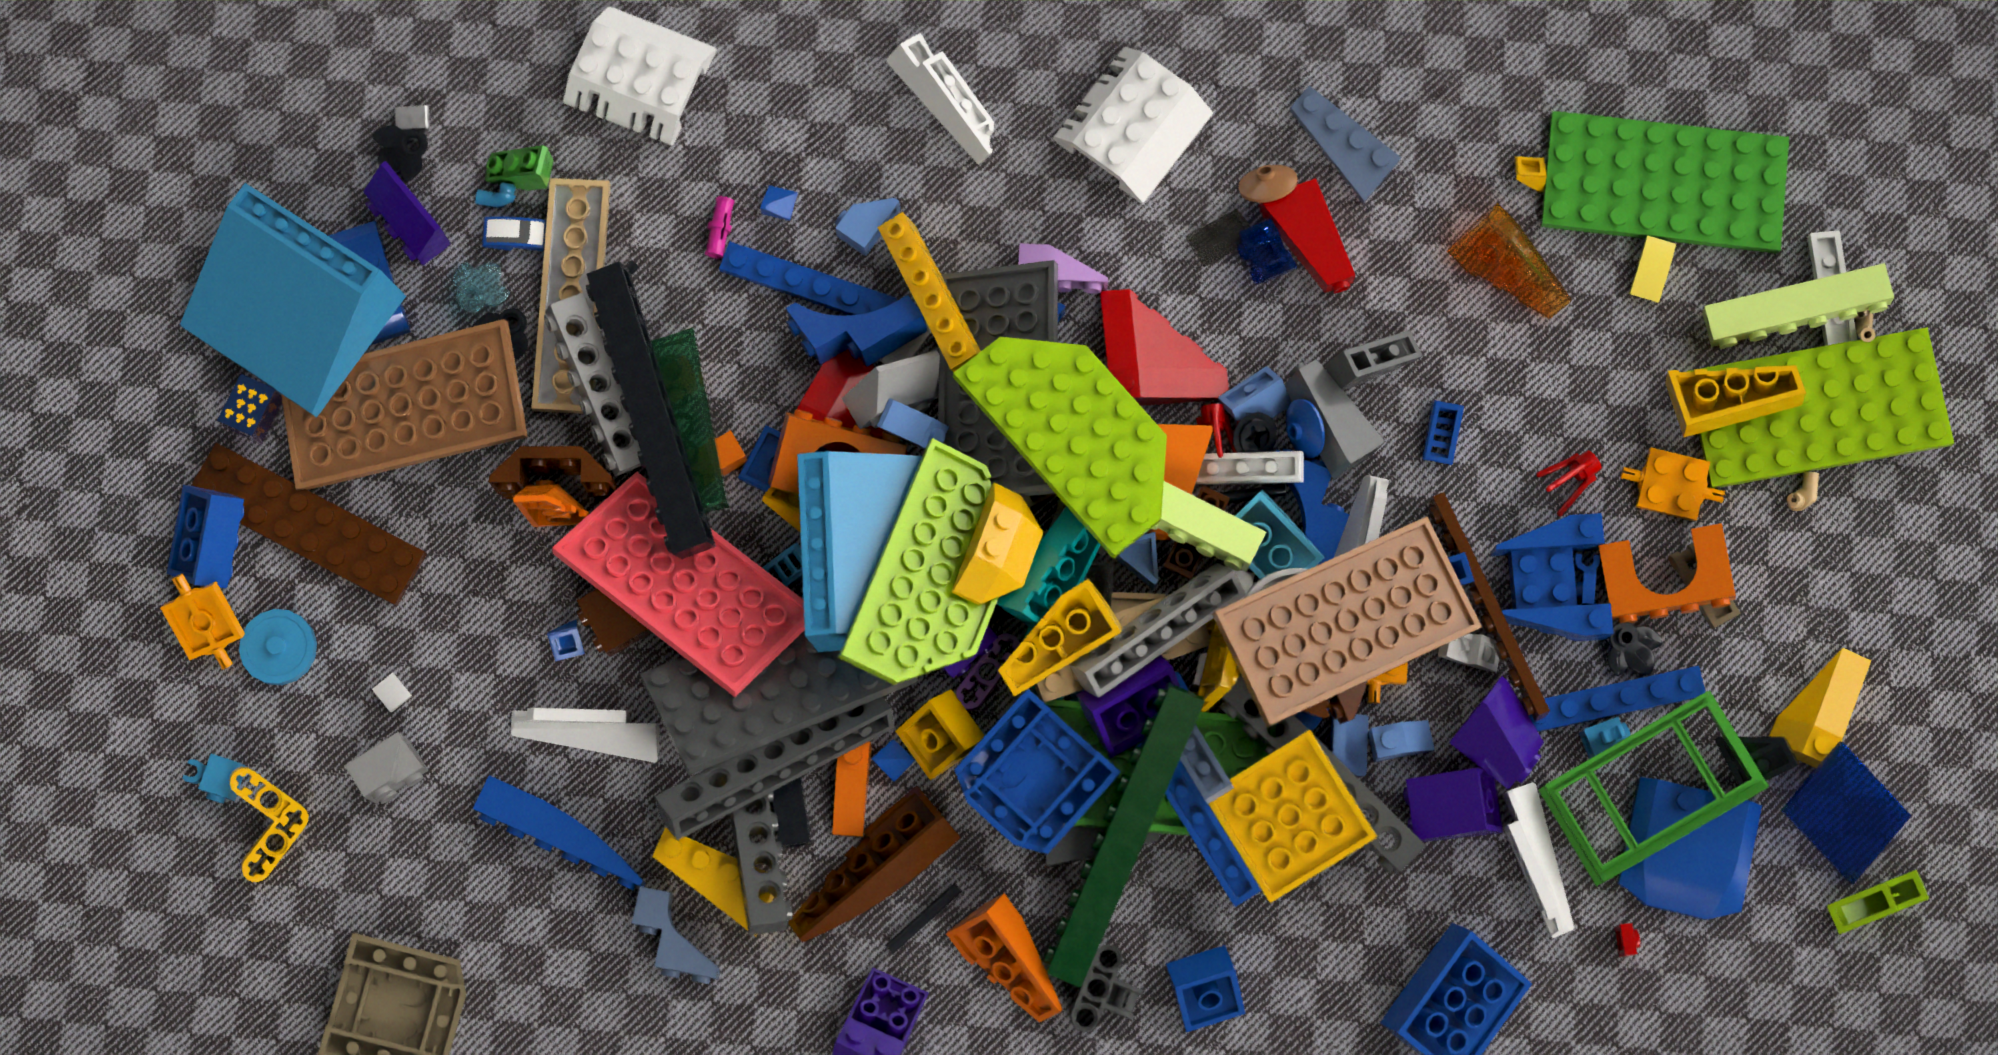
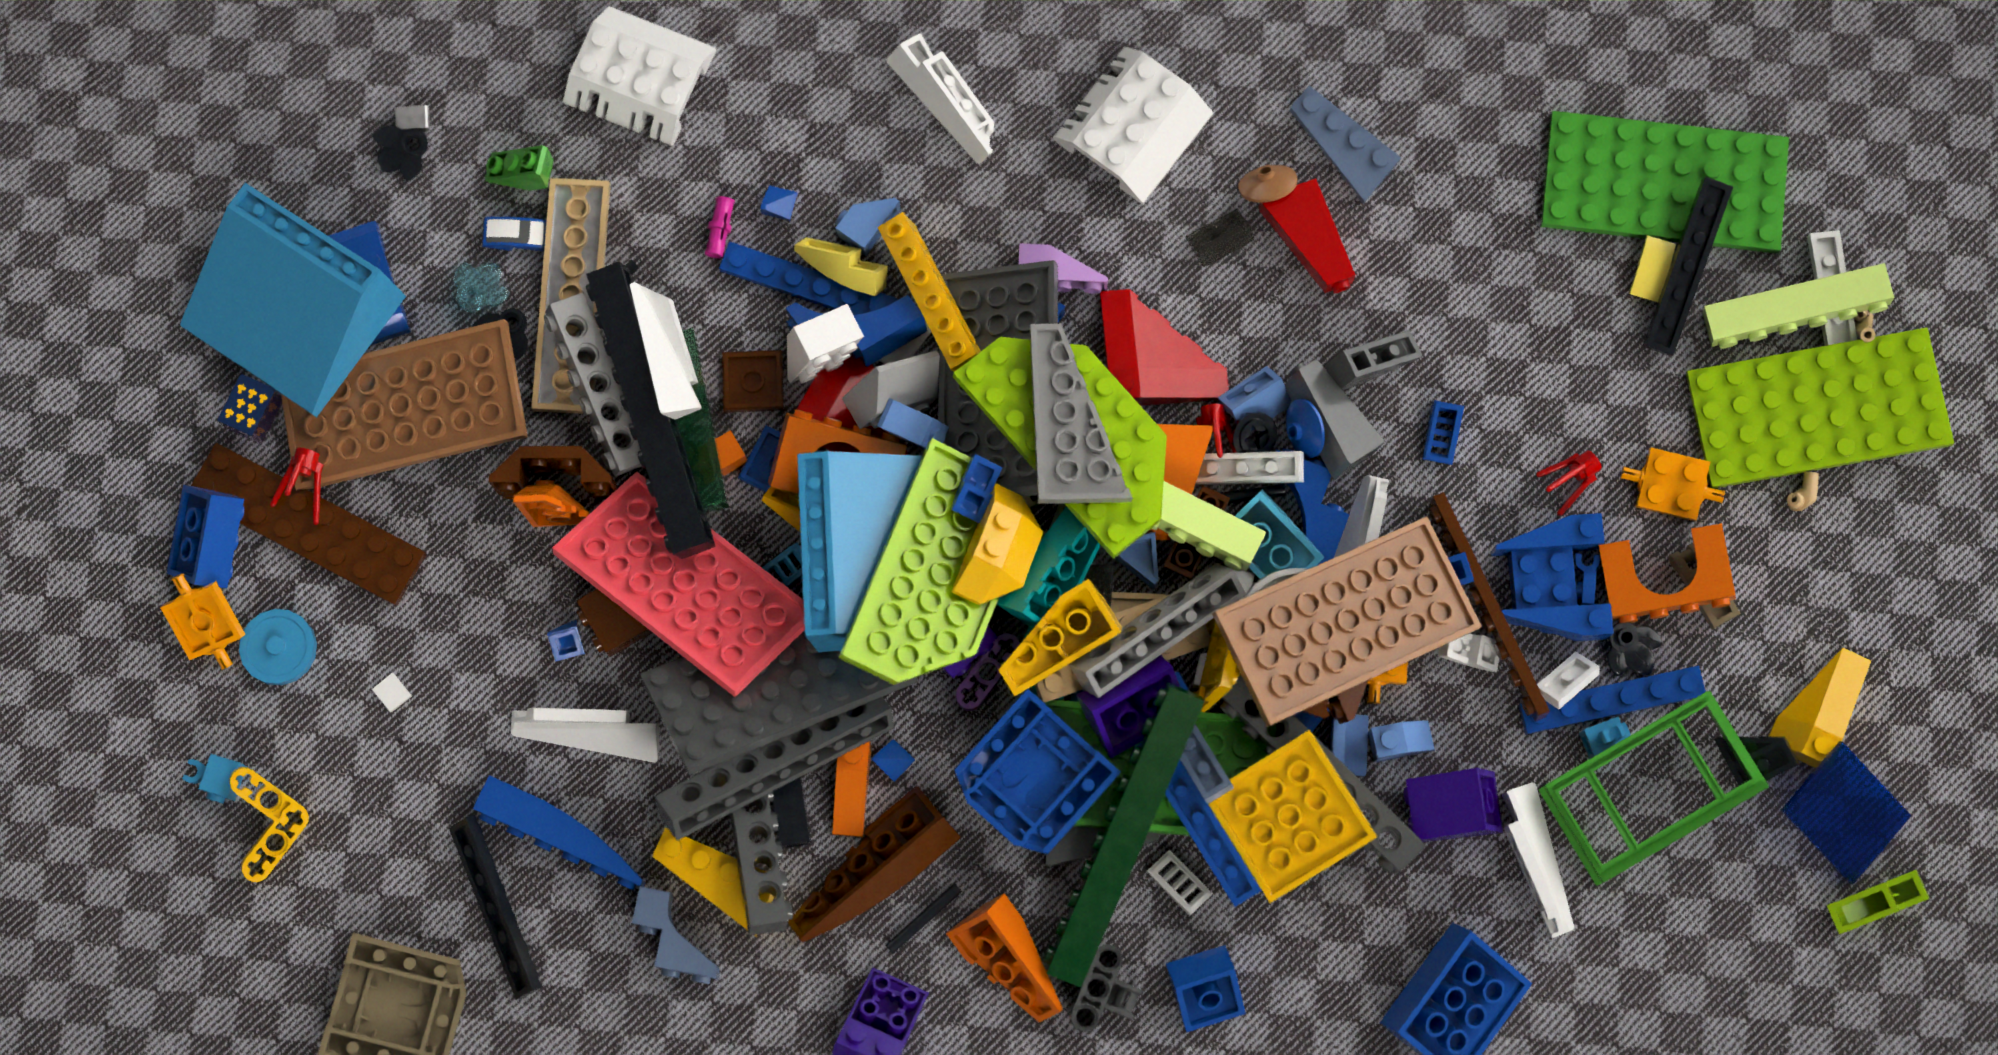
light grey slope [344,732,429,804] -> none
dark purple slope [363,161,451,266] -> none
dark azure arm [475,183,516,208] -> none
yellow slope [895,689,985,781] -> none
clear blue cylinder [1236,218,1297,285] -> none
clear orange wedge [1447,202,1572,319] -> none
dark purple slope [1449,676,1544,790] -> none
yellow slope [1514,157,1547,192] -> none
red plate [1614,923,1640,958] -> none
blue wedge [1617,777,1762,920] -> none
yellow wedge [1665,365,1806,437] -> none
none -> red plant [270,447,324,525]
none -> black plate [449,815,542,1000]
none -> white wedge [629,282,702,420]
none -> reddish brown tile [722,350,784,413]
none -> white slope [787,304,864,384]
none -> light yellow slope [794,237,888,296]
none -> blue slope [951,454,1003,523]
none -> light grey wing [1029,324,1132,504]
none -> white slope [1147,850,1213,917]
none -> white plate [1537,652,1600,709]
none -> black plate [1643,176,1733,357]

